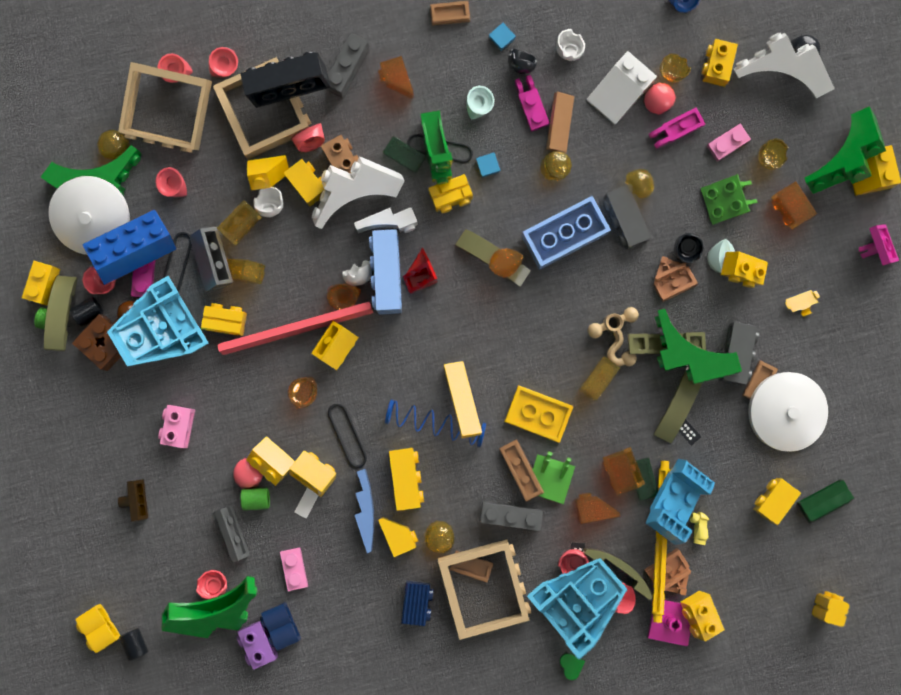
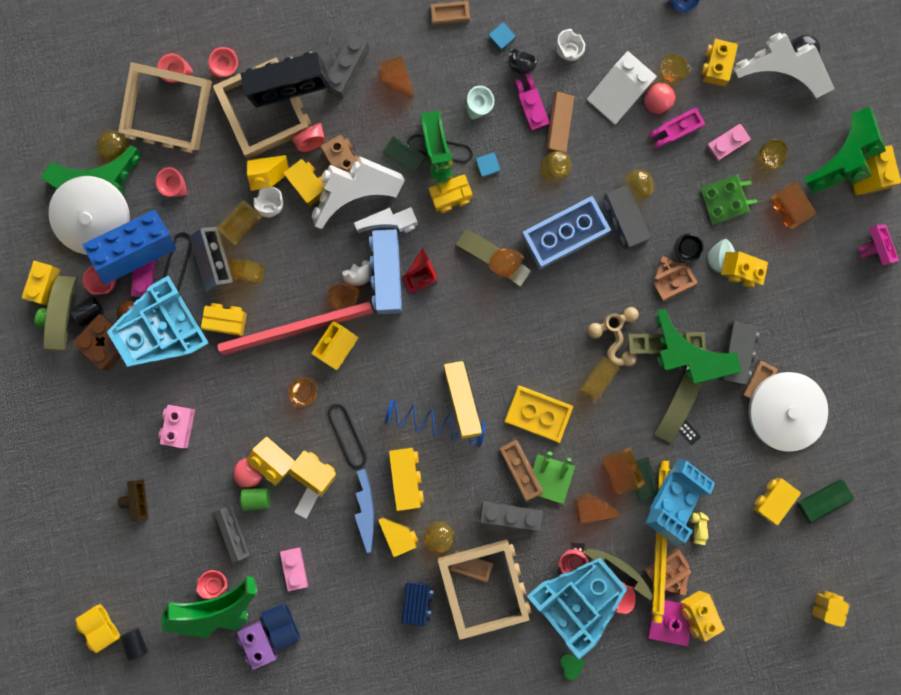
yellow piece [785,290,820,317] -> none

